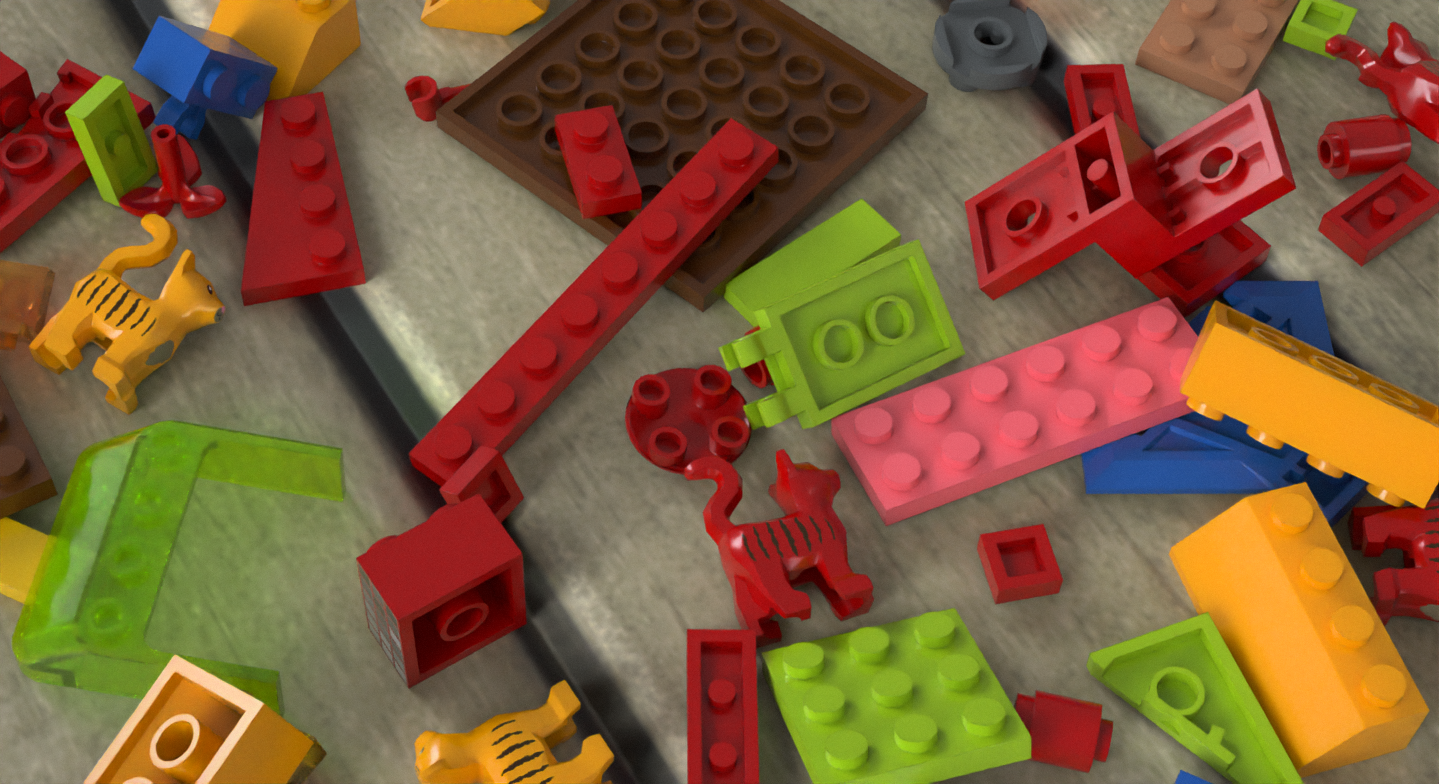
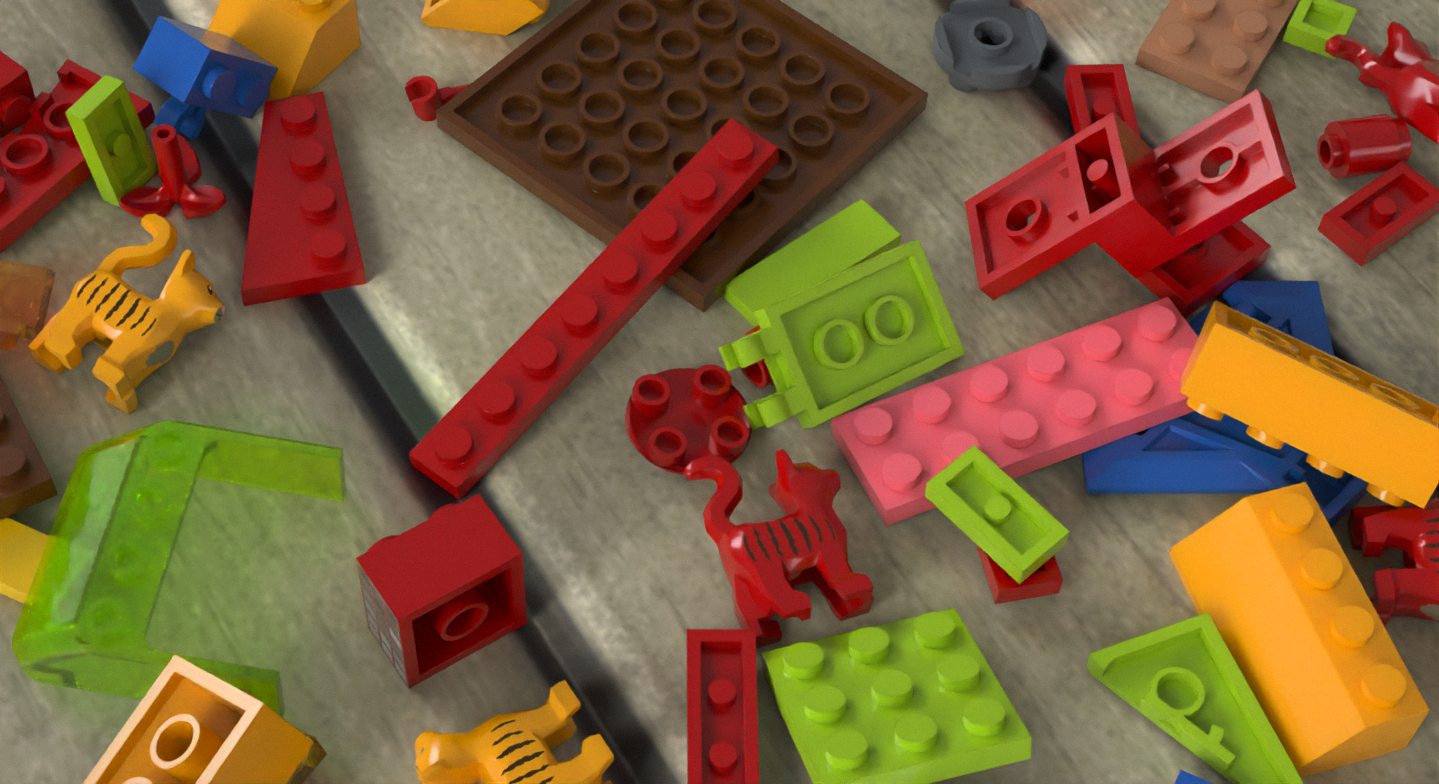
red plate [439,445,524,523] -> none
red plate [555,105,642,219] -> none
red brick [1014,690,1113,773] -> none
none -> lime plate [925,445,1070,584]

